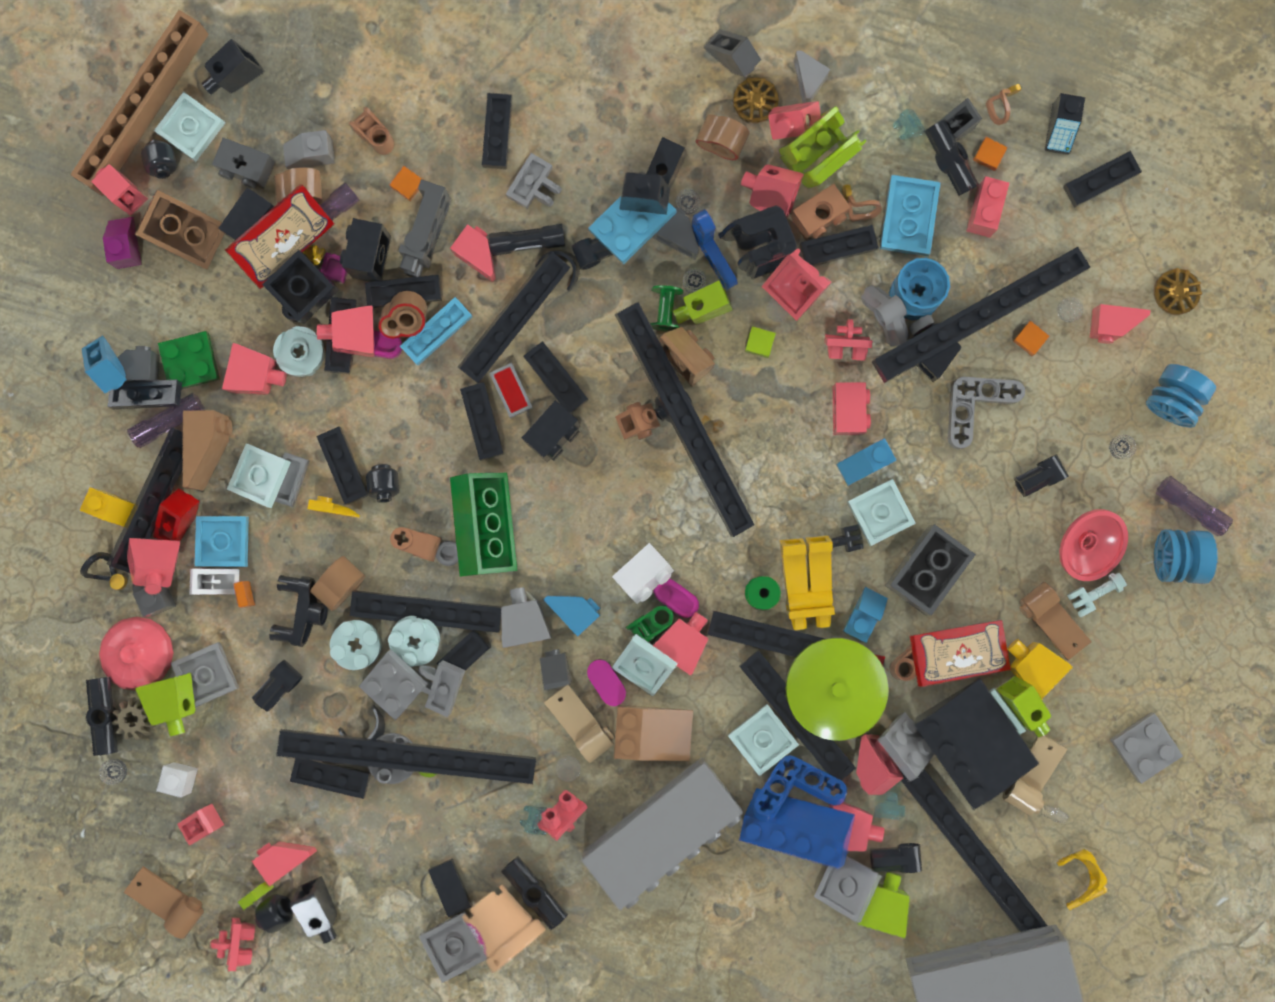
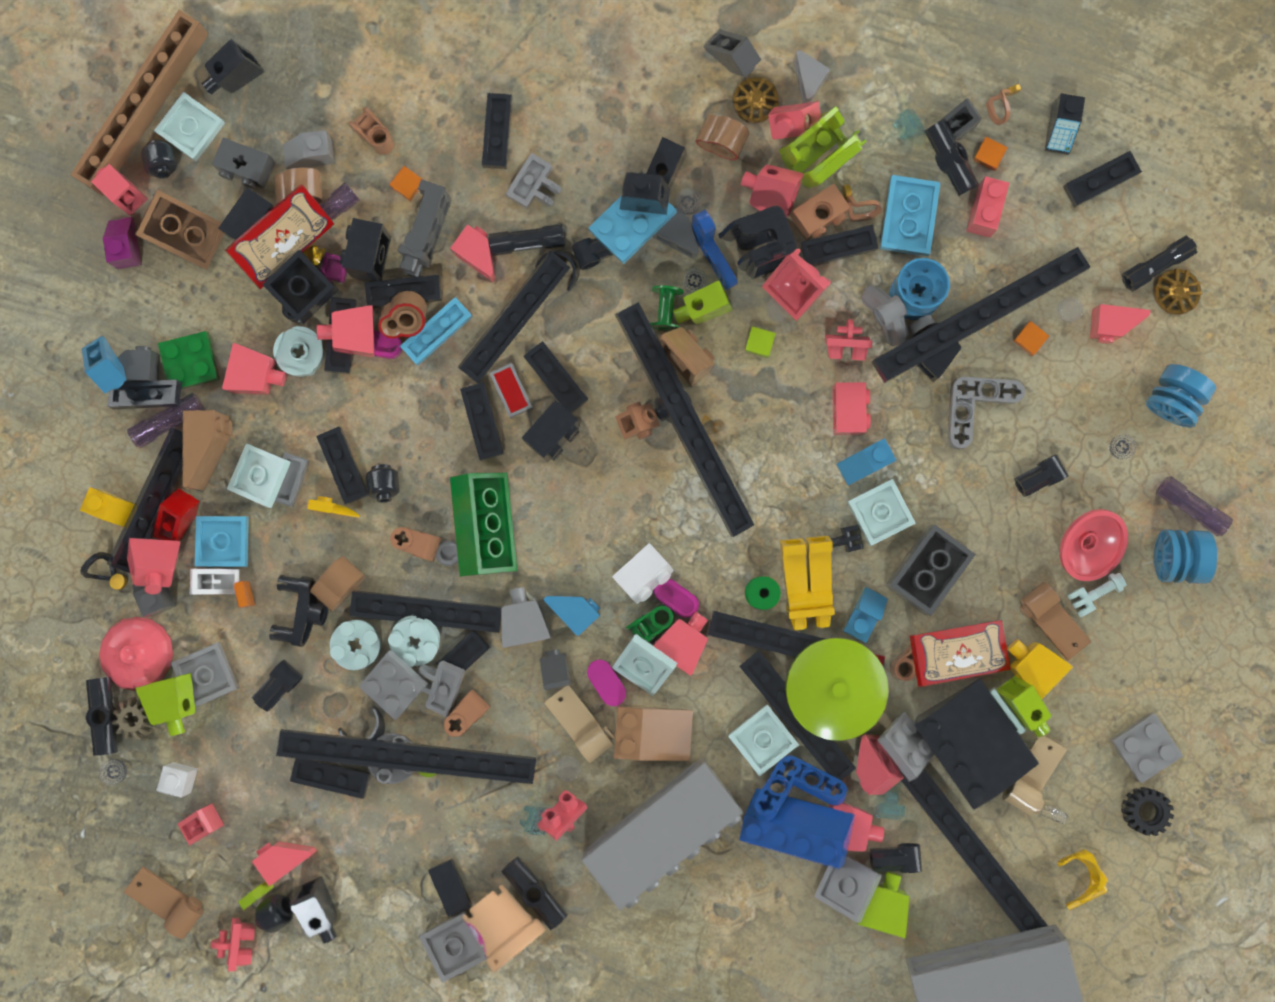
none -> nougat piece [444,689,491,737]
none -> black axle [1121,235,1198,292]
none -> black tyre [1121,787,1174,836]

